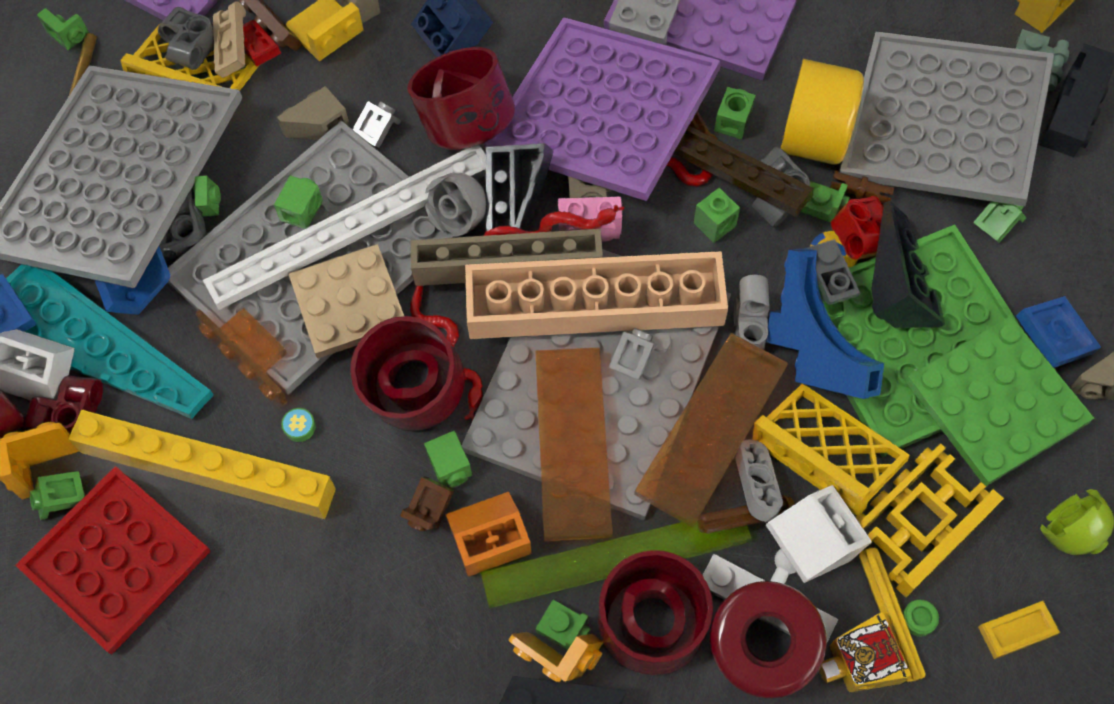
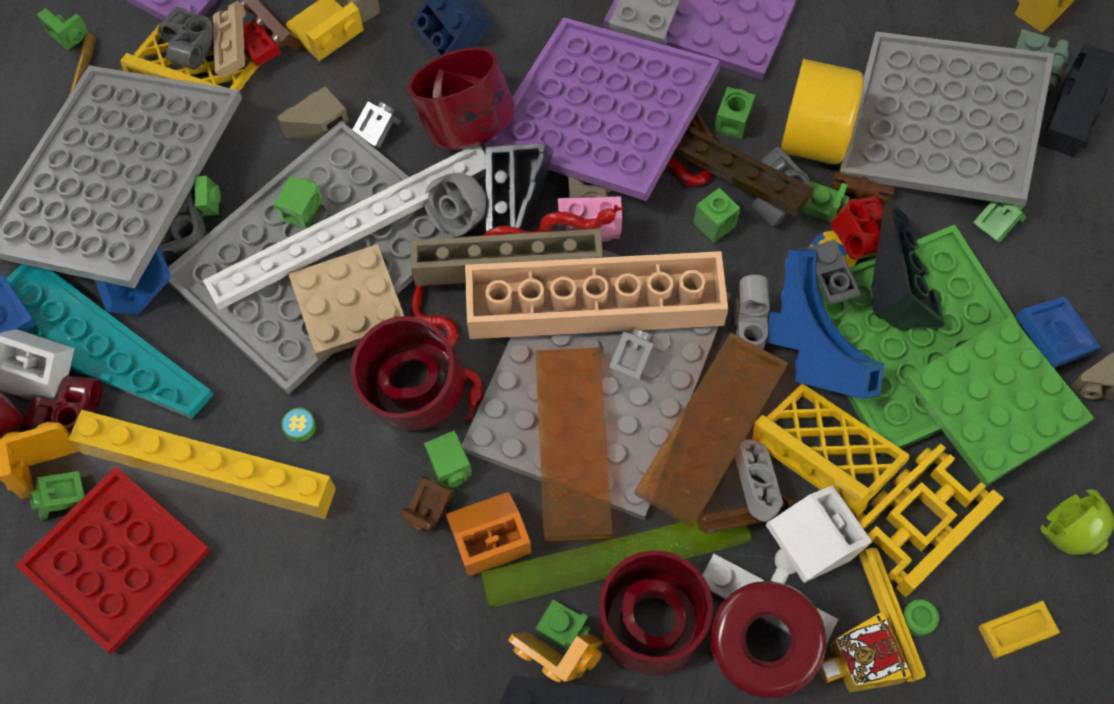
clear orange bracket [195,308,287,405] -> none

